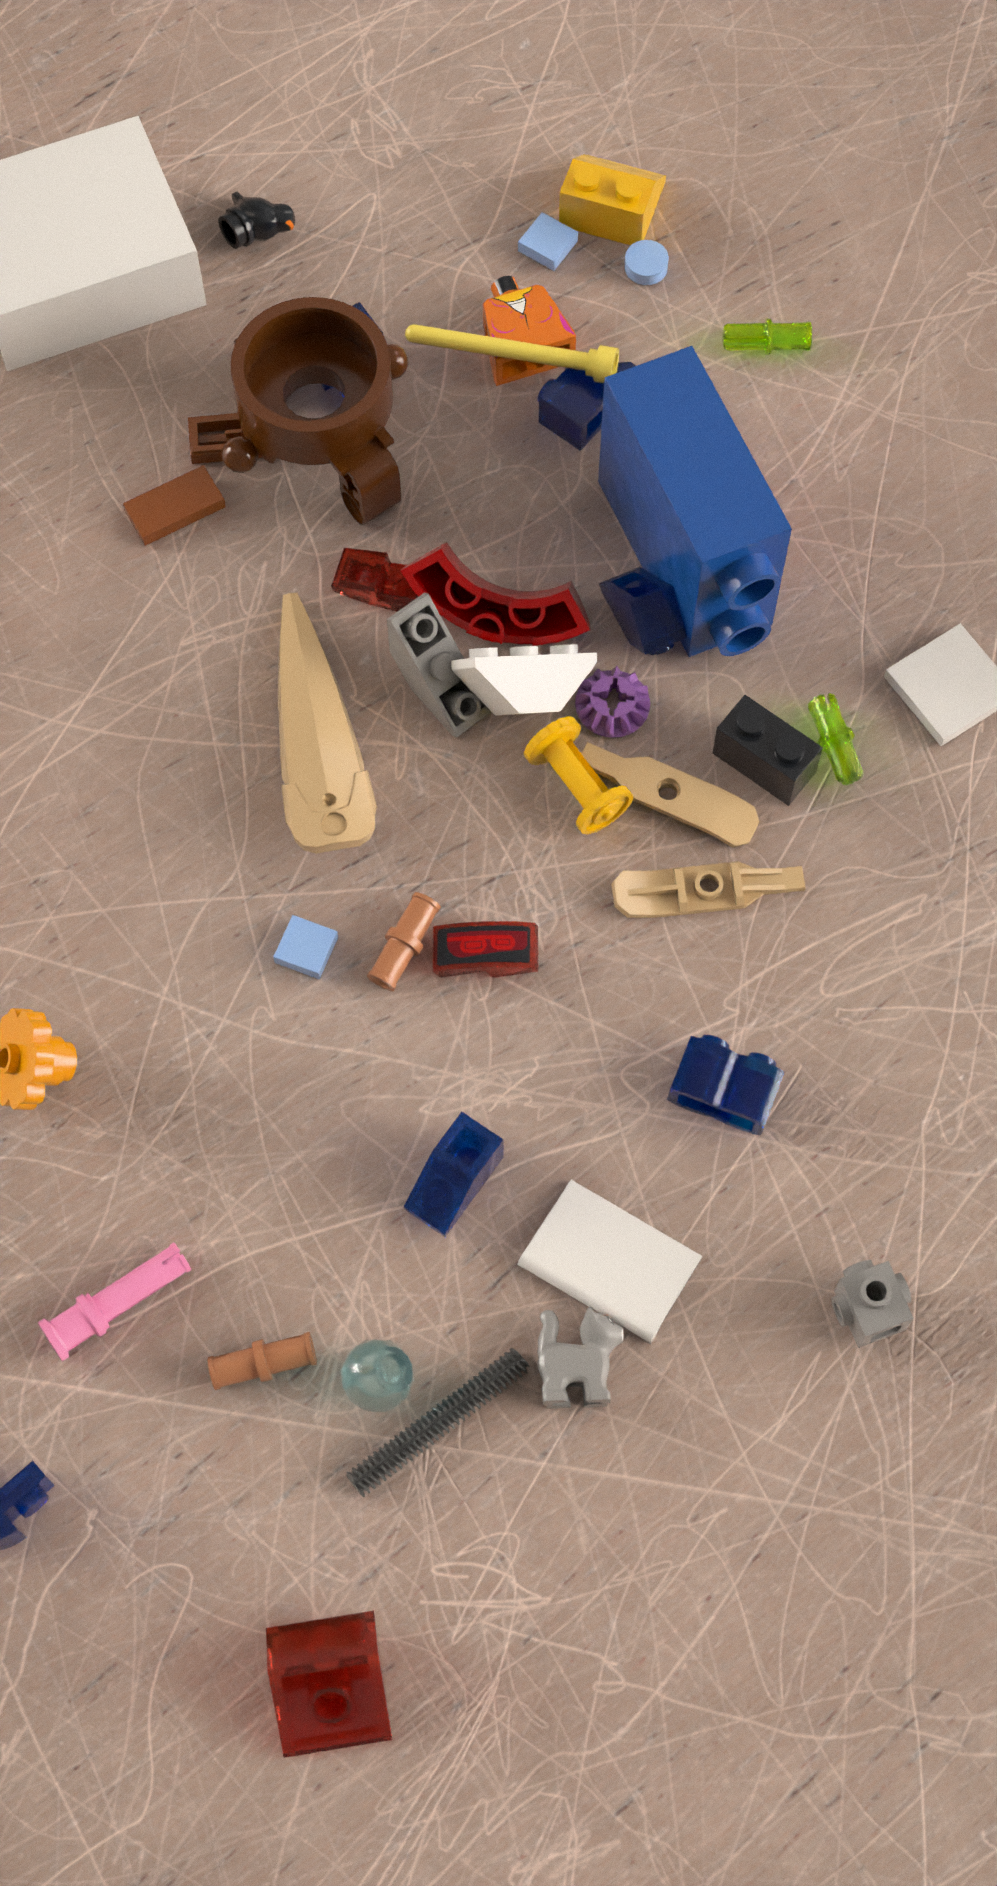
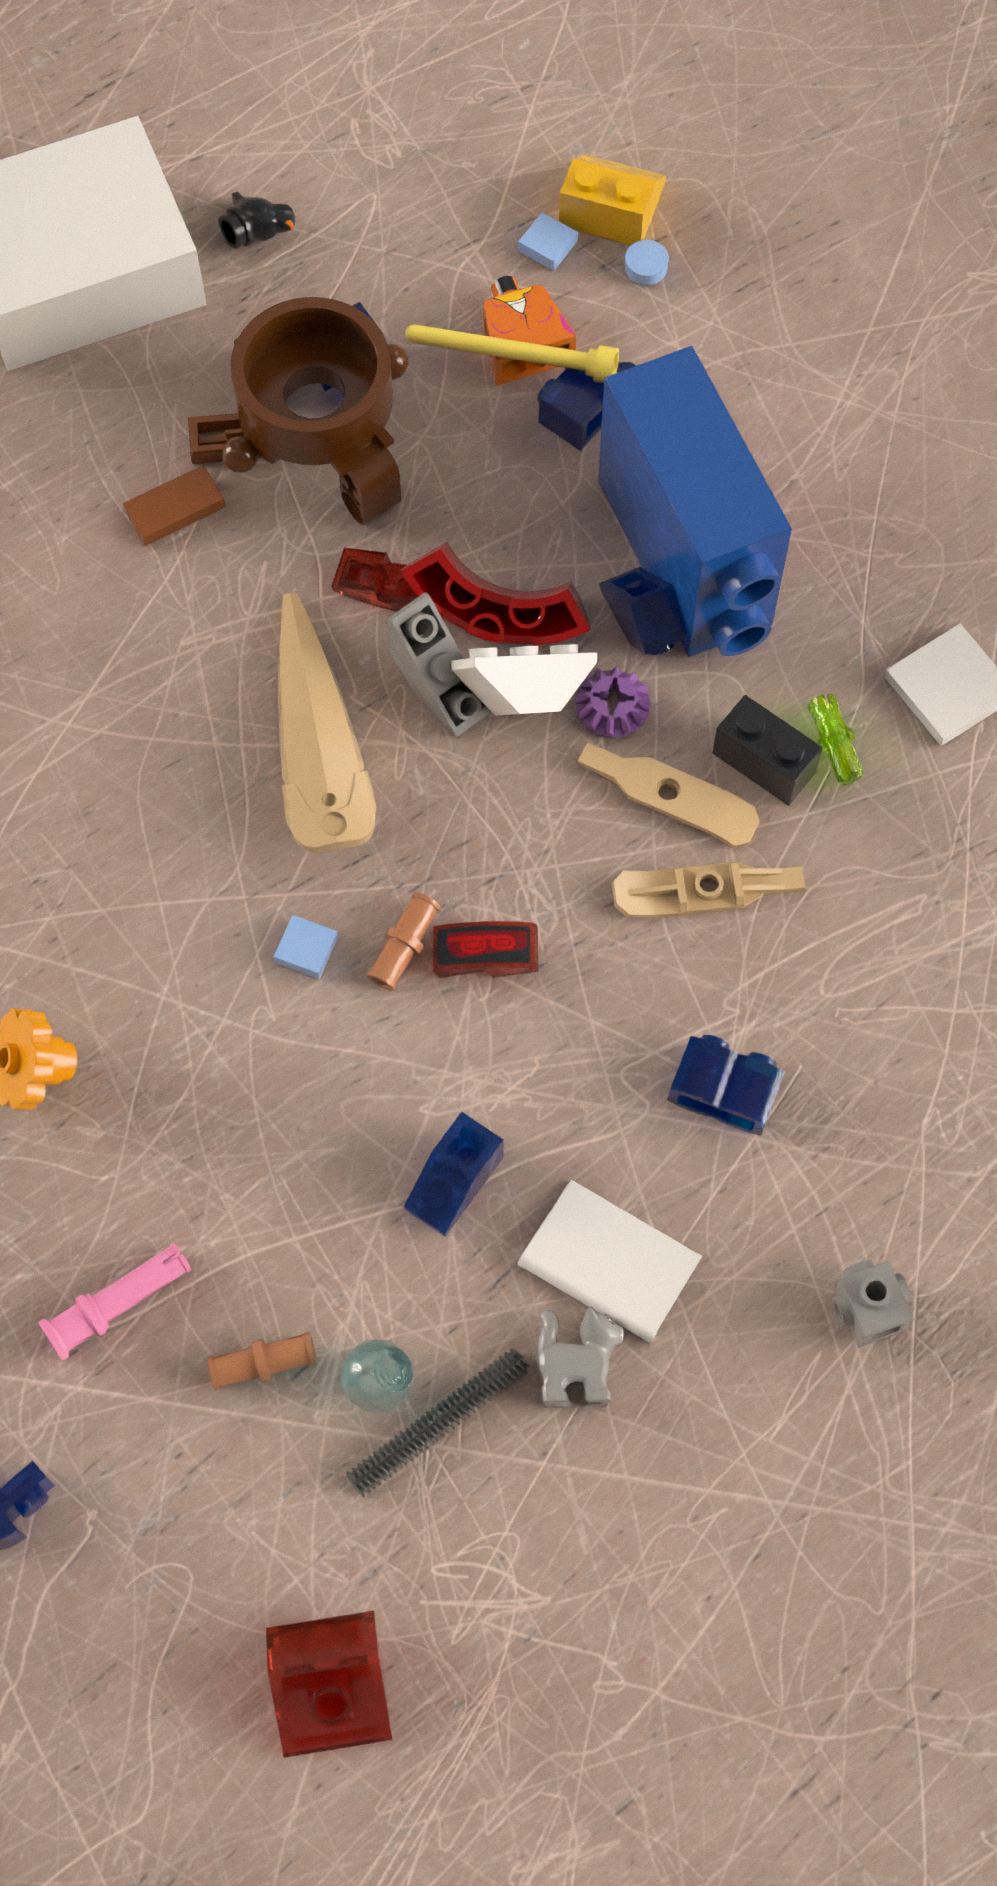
yellow hose [524,716,633,835] -> none
clear neon green axle [722,318,812,355] -> none

